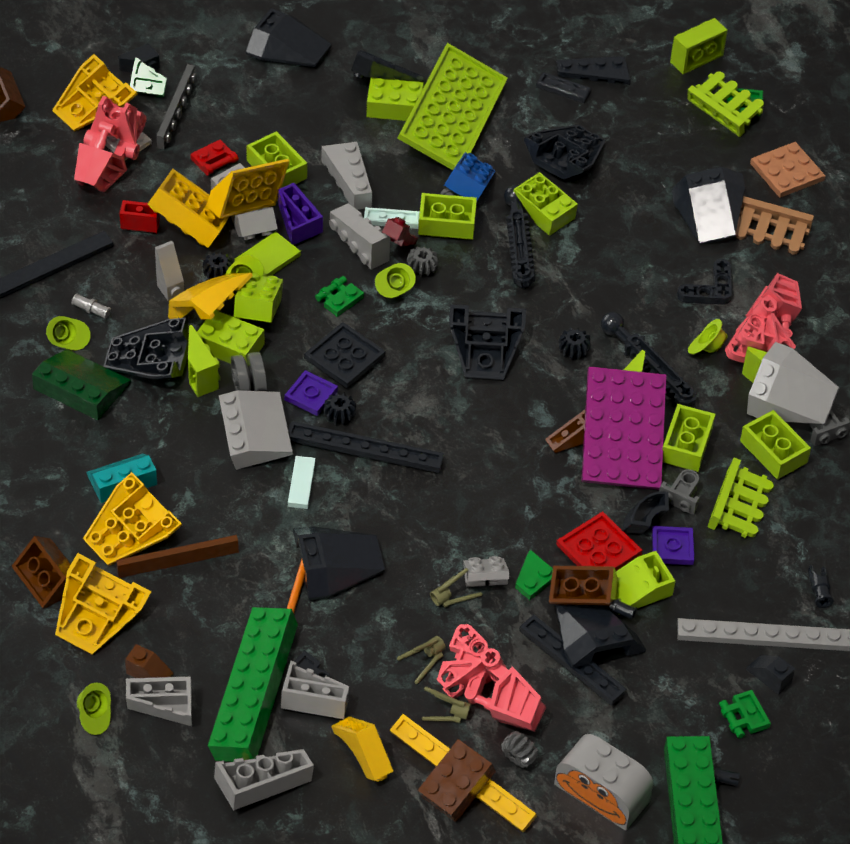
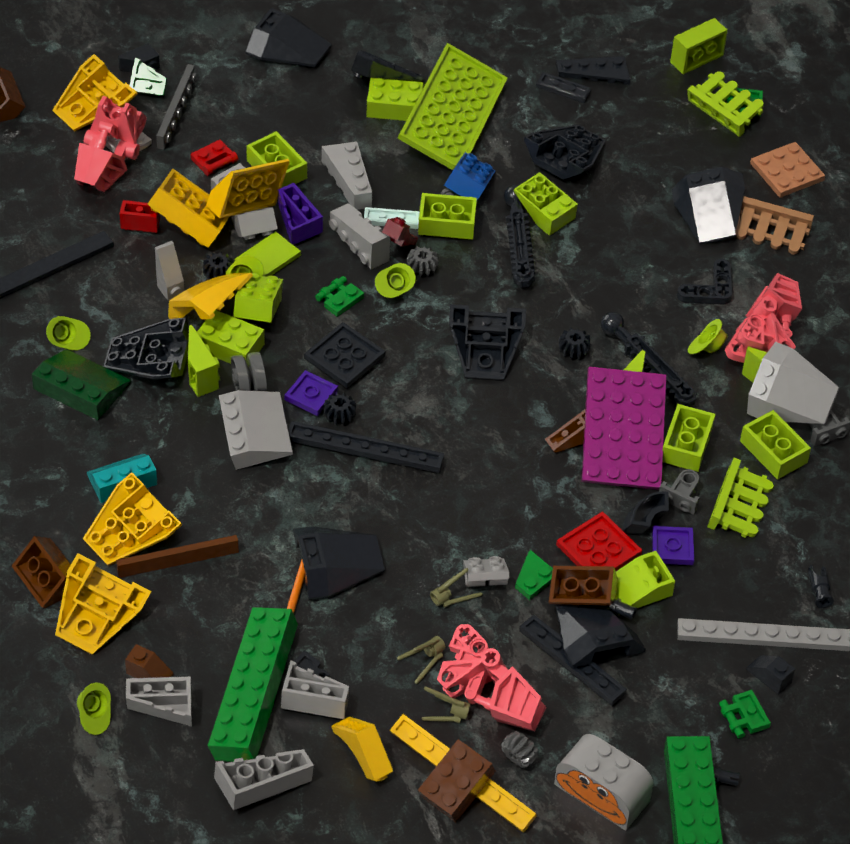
light grey pin [72,293,111,319] -> none
light aqua tile [288,456,315,509] -> none

